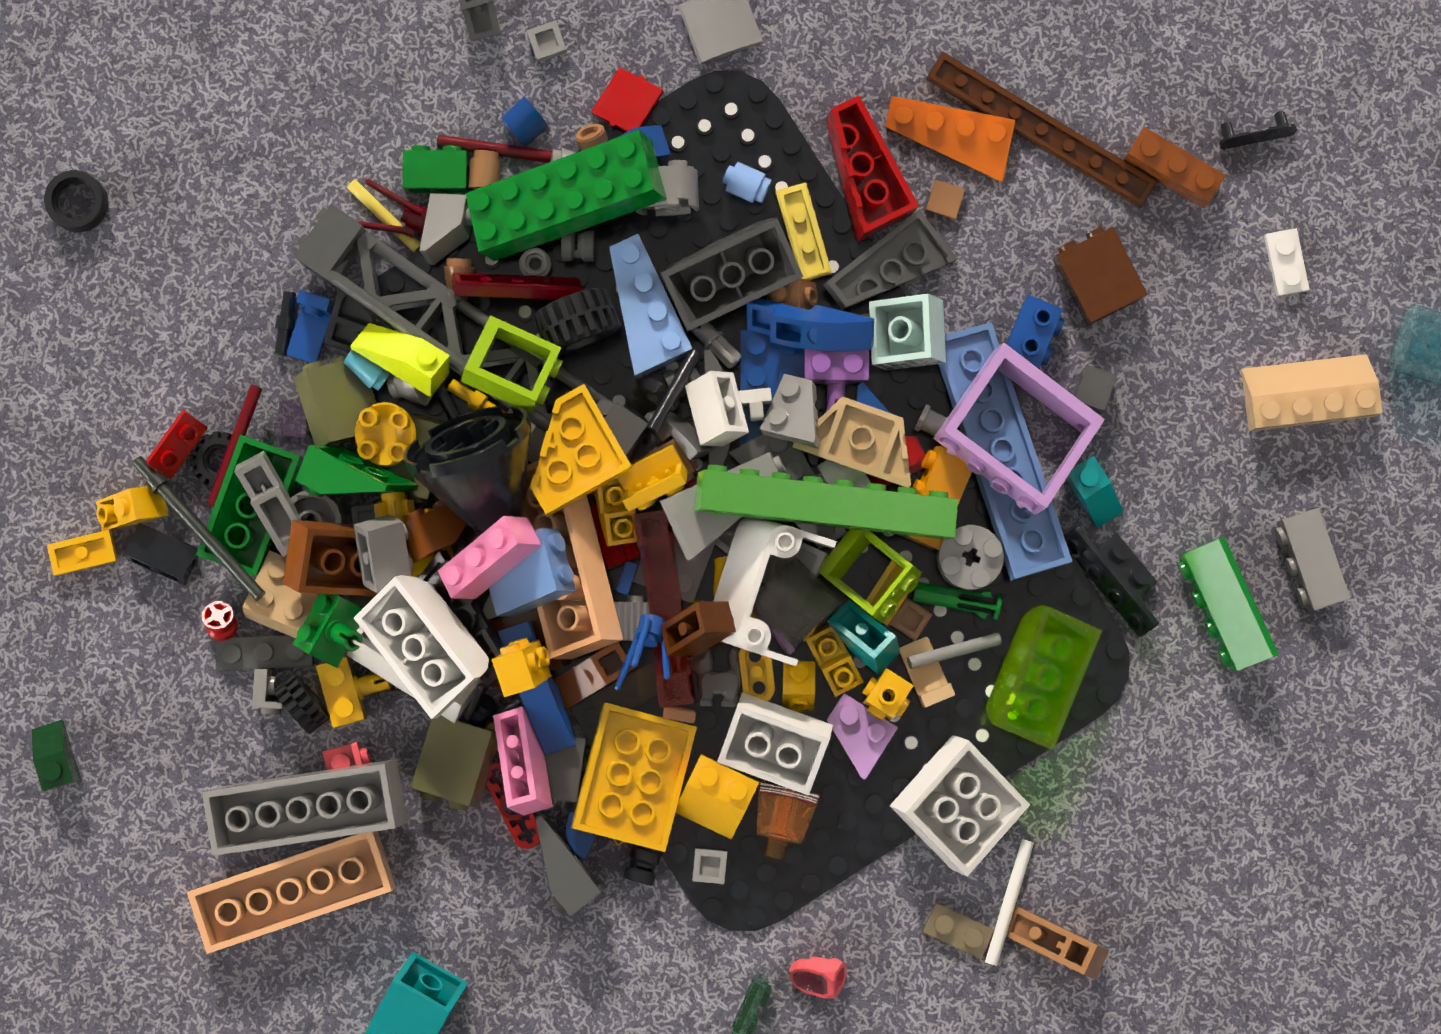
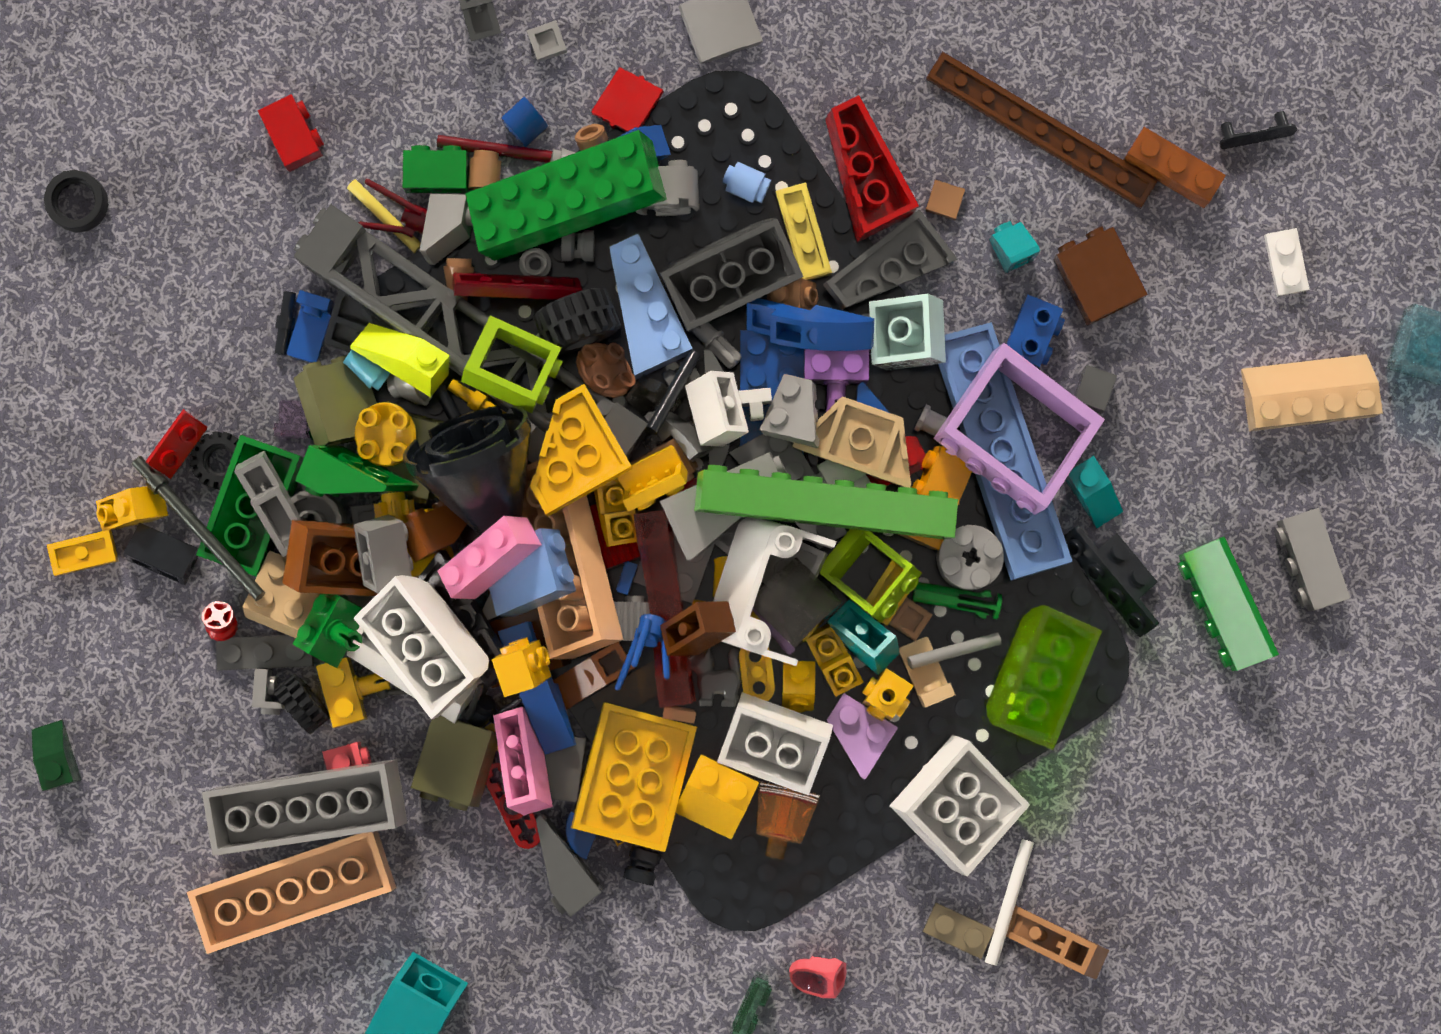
dark red bar [207,384,262,507] -> none
light grey plate [692,848,727,884] -> none
orange wing [885,96,1015,182] -> none
none -> red brick [257,94,324,172]
none -> nougat dish [576,343,636,398]
none -> teal slope [989,221,1041,274]

